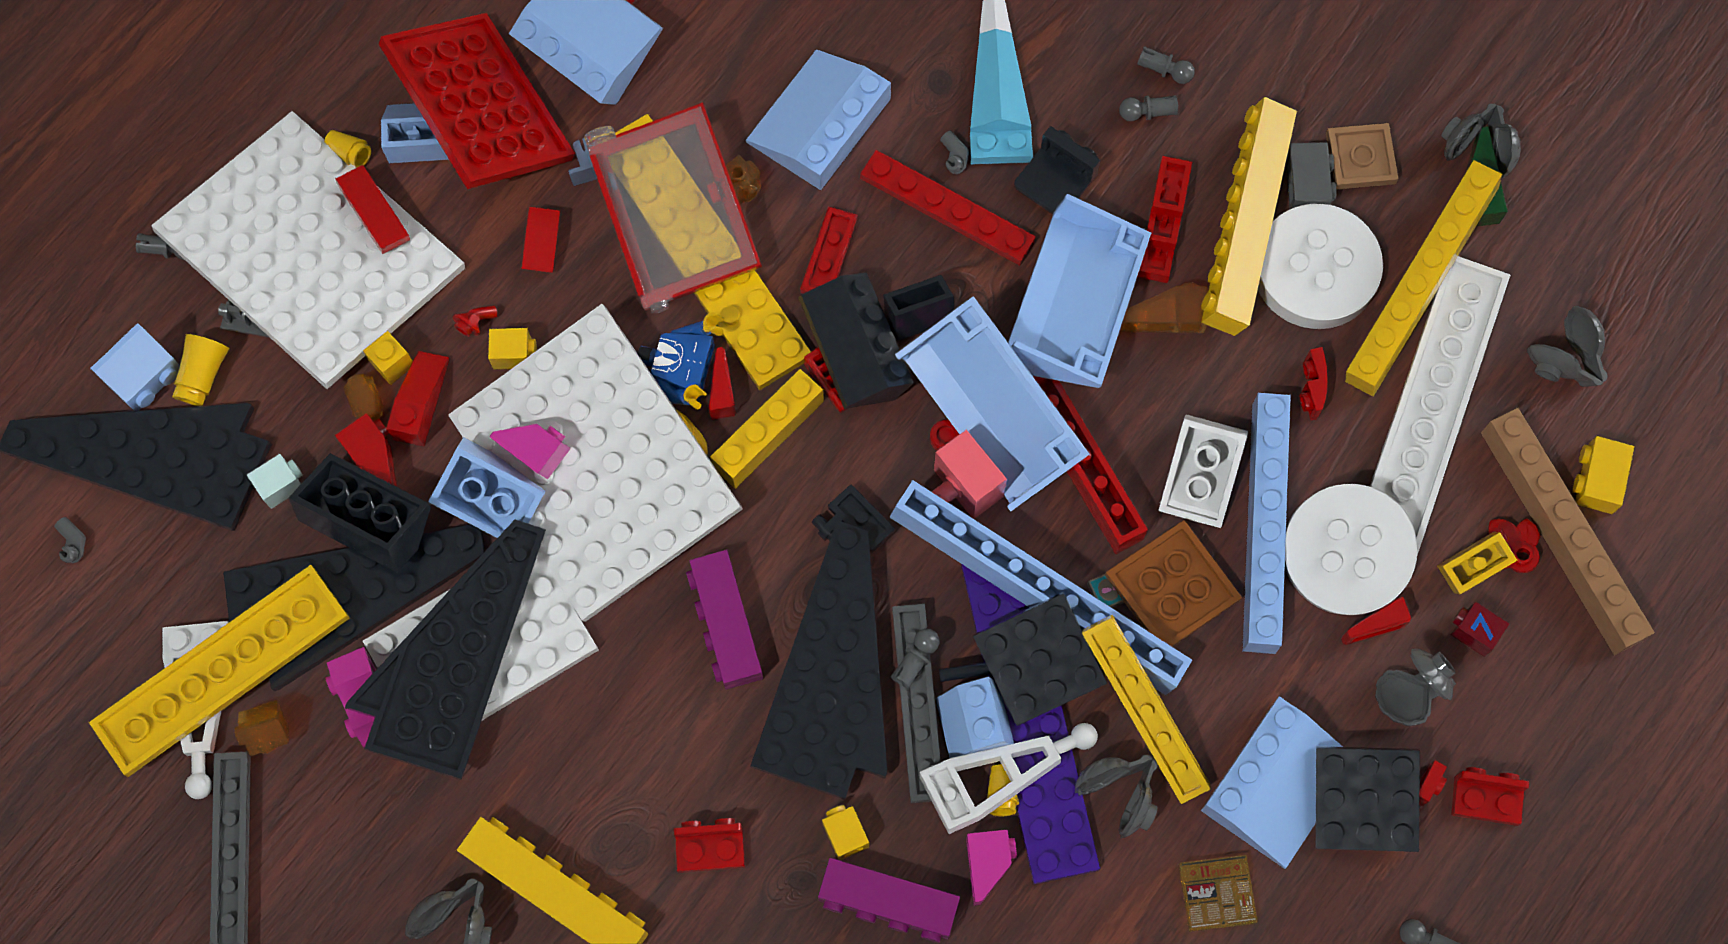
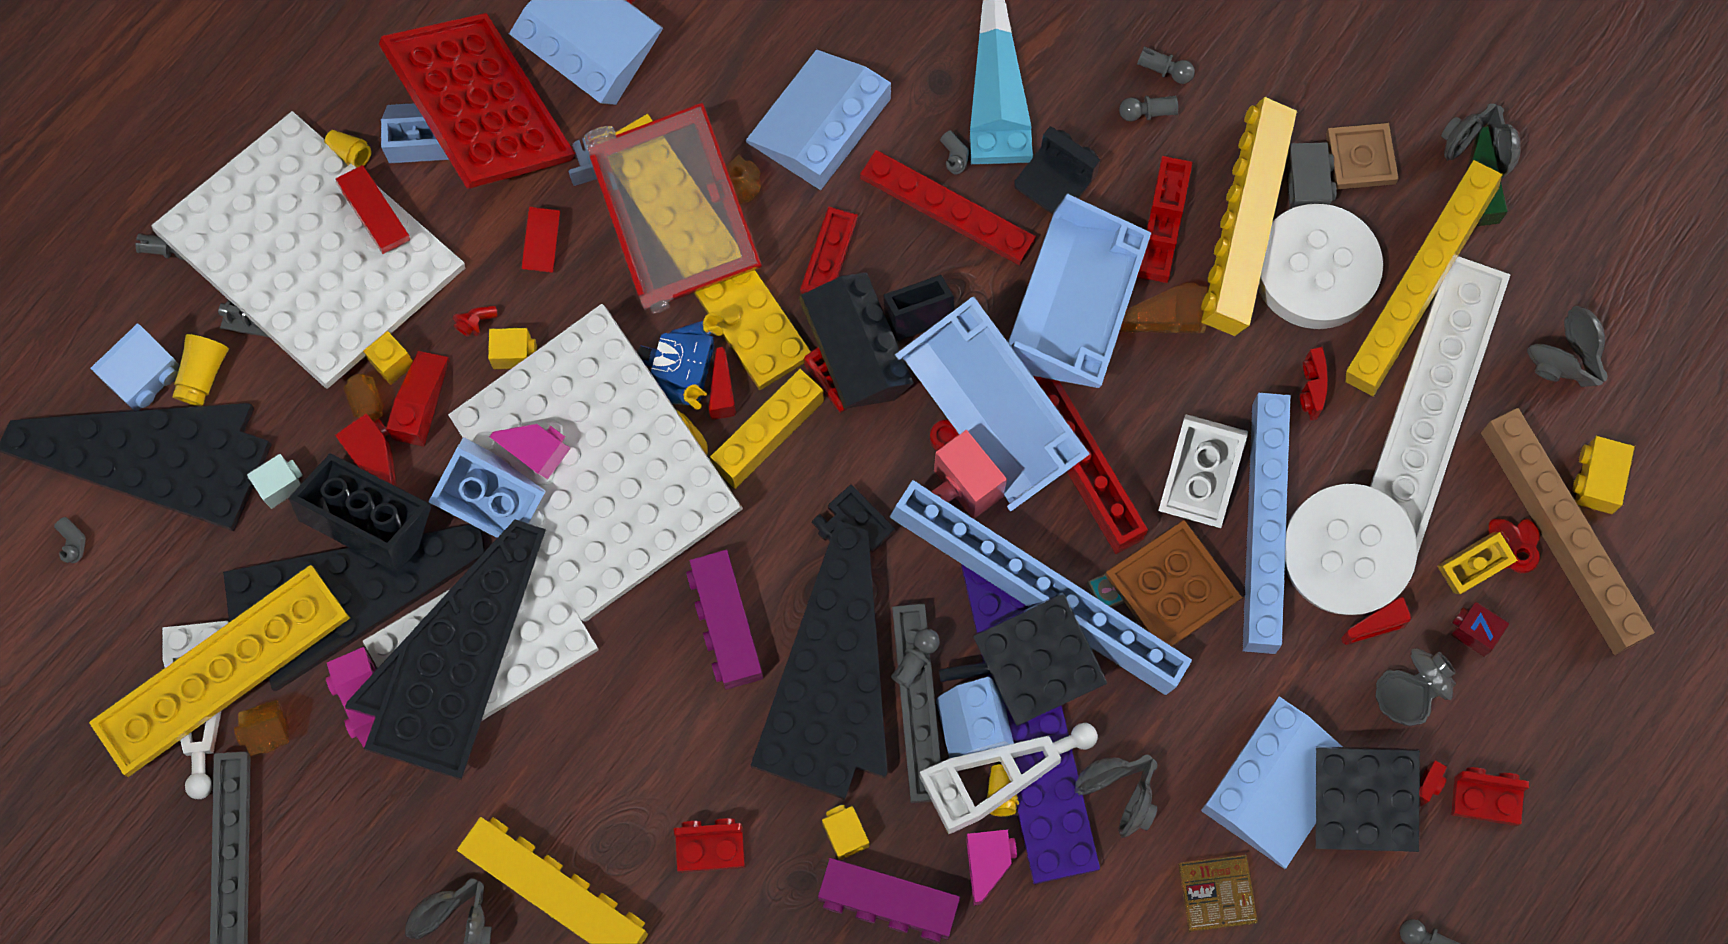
yellow plate [1082,615,1211,804] -> none

